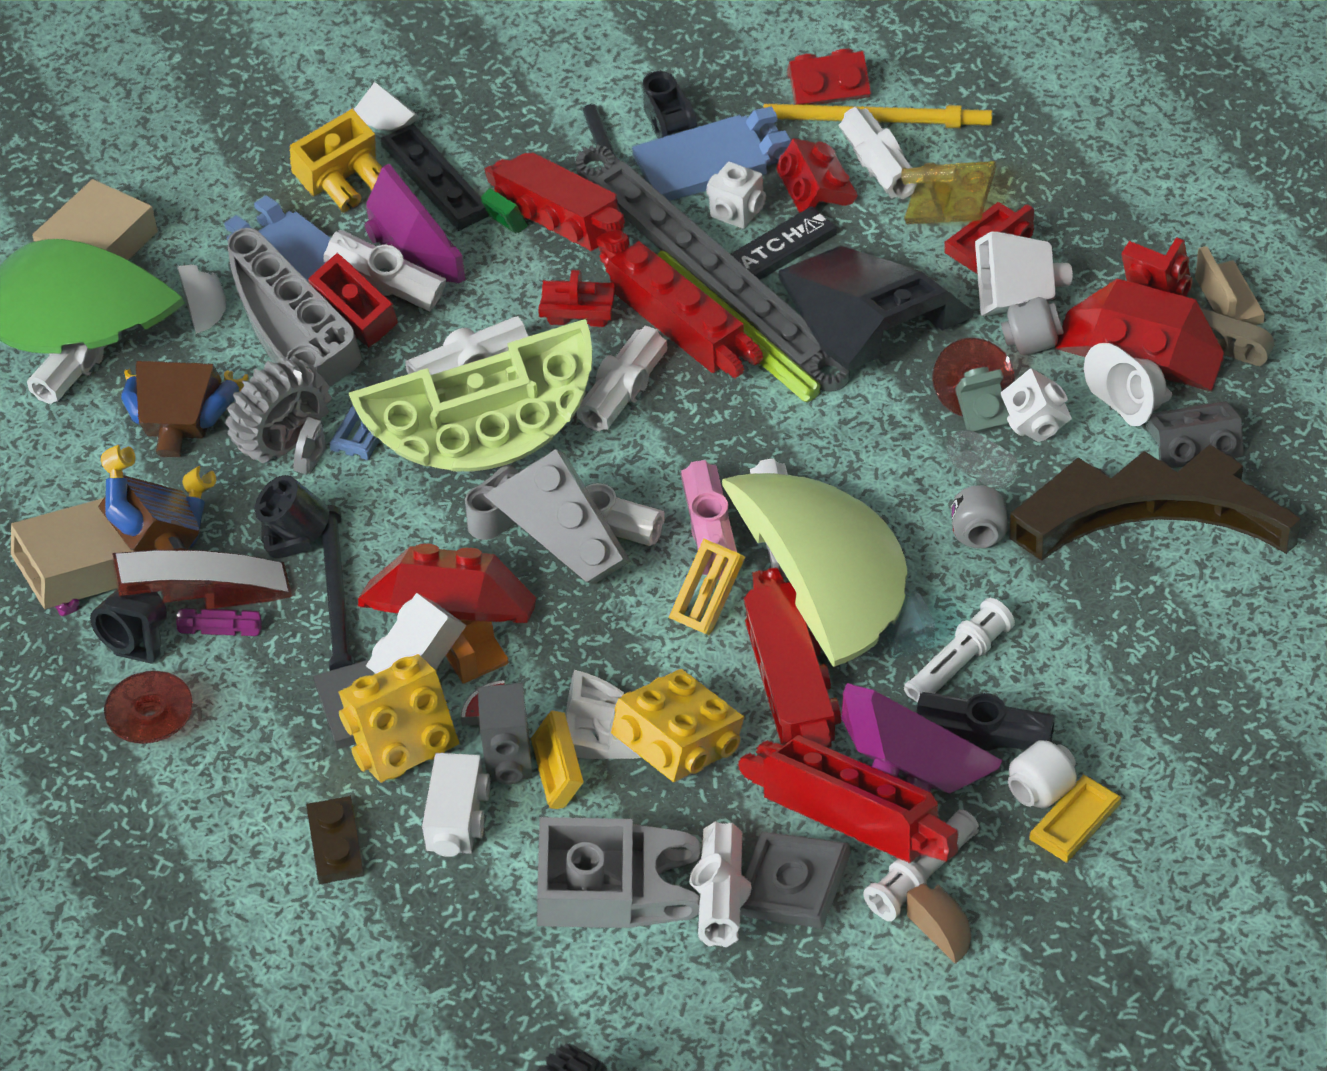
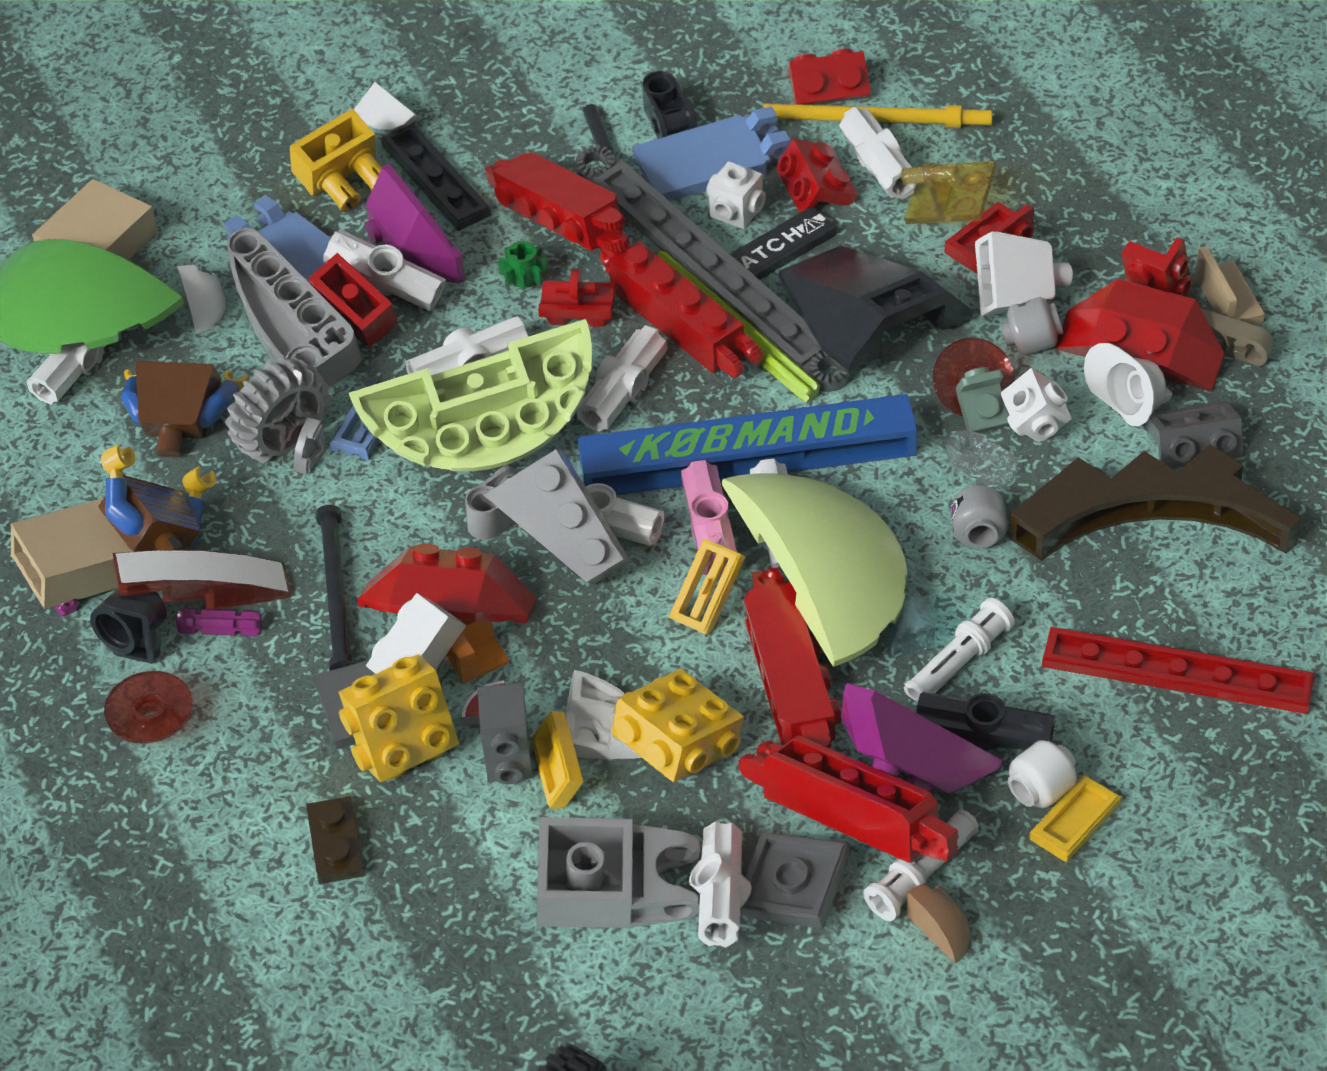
black piece [254,475,329,558] -> none
white brick [422,753,490,857] -> none
green tile [480,188,528,234] -> none
none -> green gear [498,241,549,290]
none -> blue brick [577,394,917,495]
none -> red tile [1042,627,1315,714]

